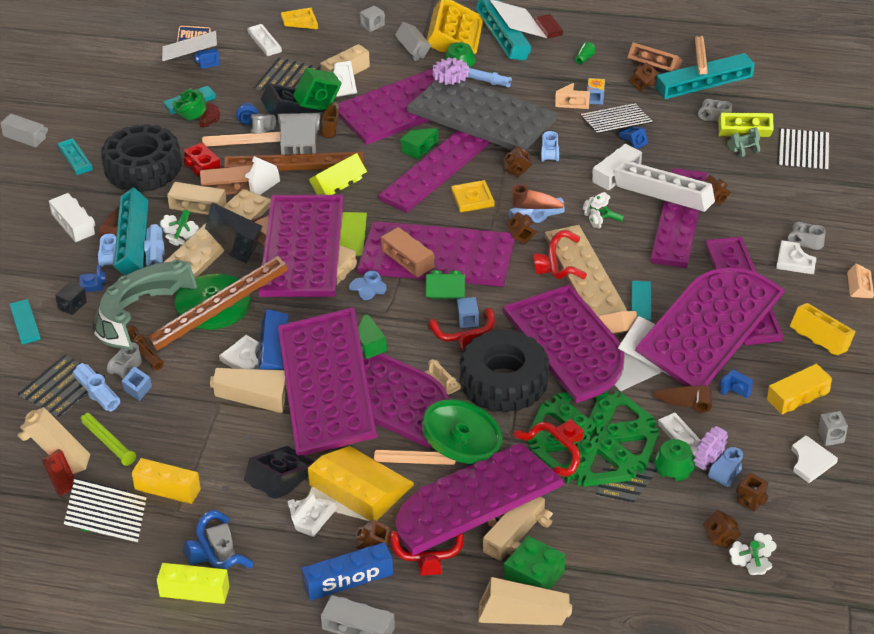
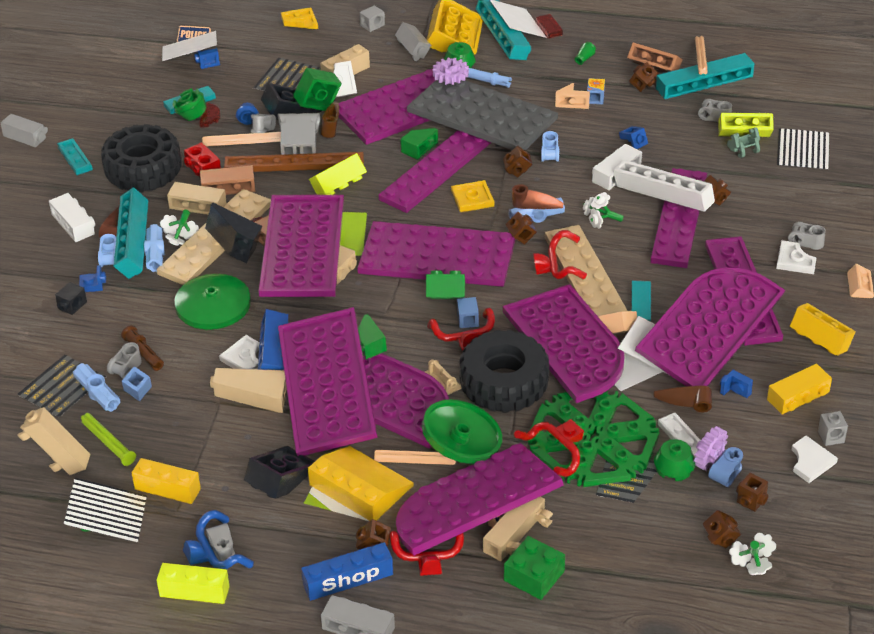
teal tile [9,299,41,344] -> none
clear red tile [42,449,75,496] -> none
sand green windscreen [93,259,197,350] -> none
dark orange plate [148,256,288,351] -> none
white slope [245,156,280,195] -> none
white tile [247,24,282,56] -> none
white slope [288,493,337,537] -> none
medium blue plate [349,271,387,300] -> none
nougat brick [381,227,435,277] -> none
tan slope [478,577,572,625] -> none
sticker [581,103,653,133] -> none

